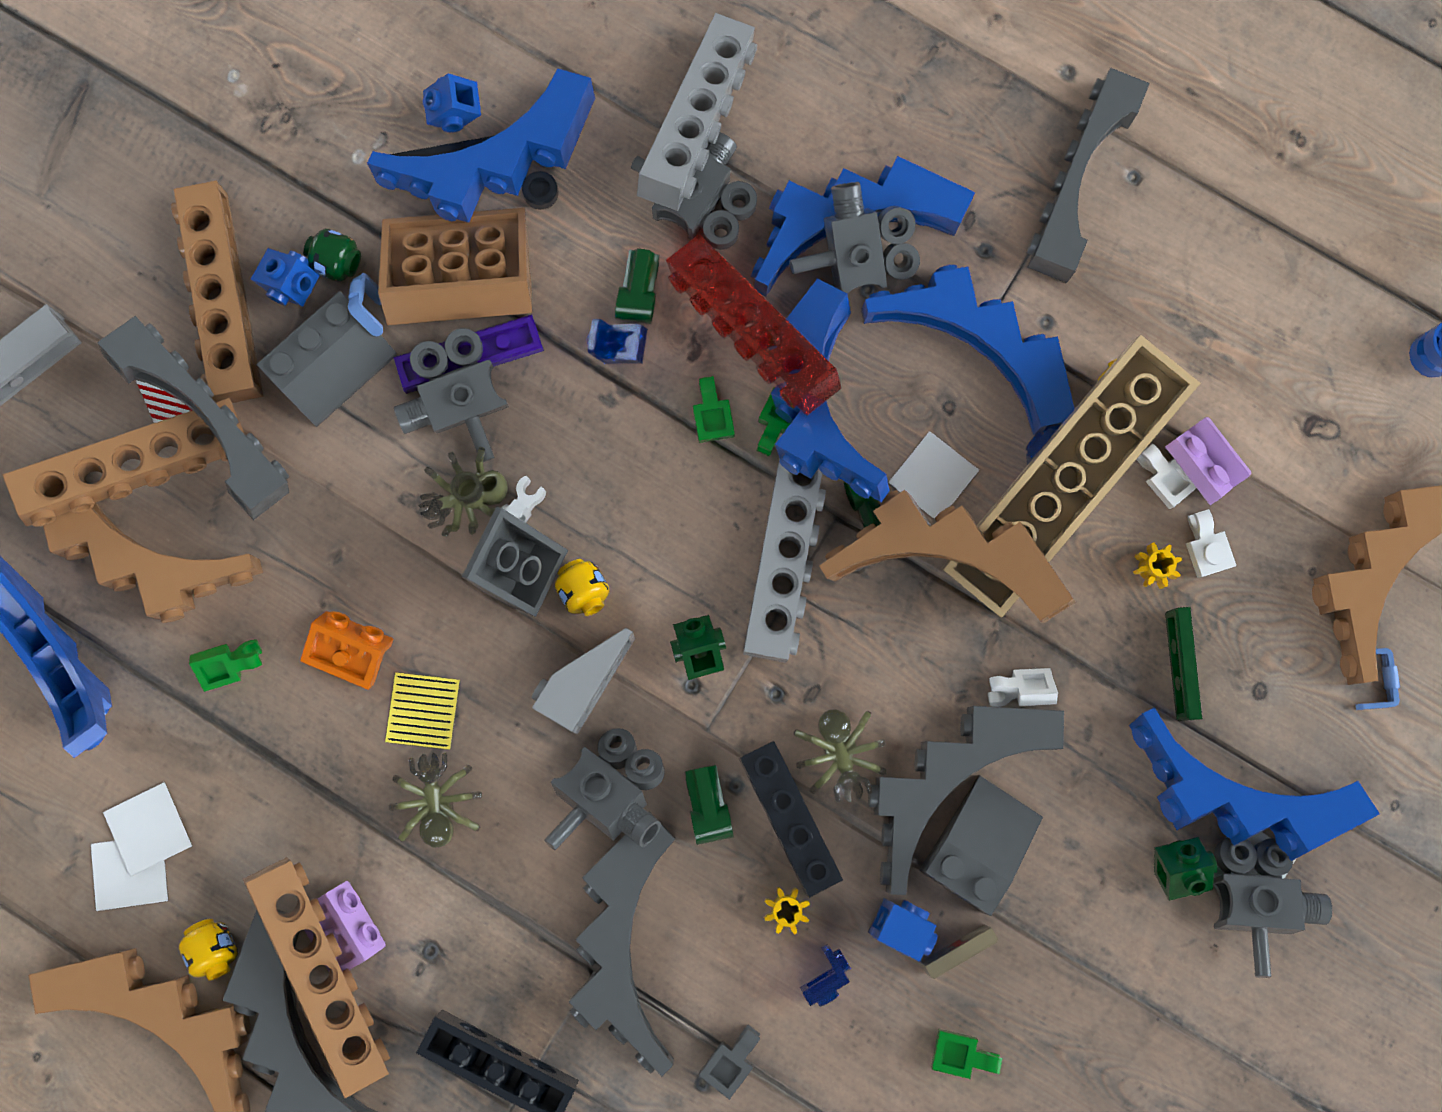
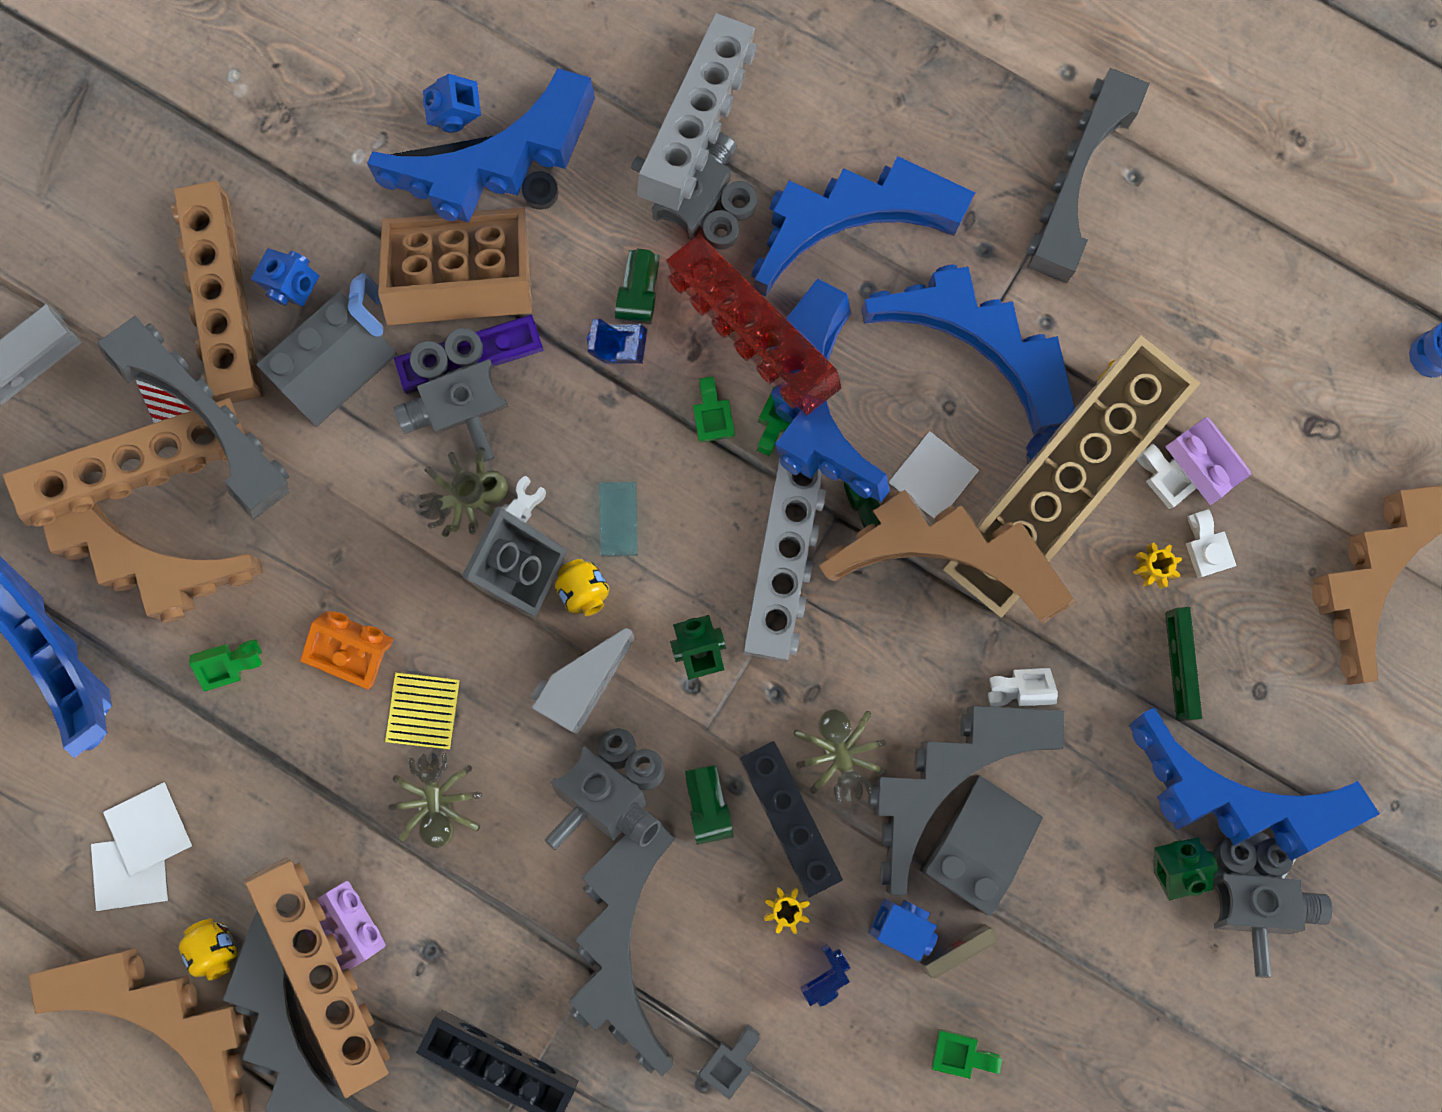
dark green head [303,228,361,282] -> none
dark grey piece [789,182,920,295] -> none
medium blue piece [1355,648,1400,710] -> none
none -> clear light blue tile [599,482,638,557]

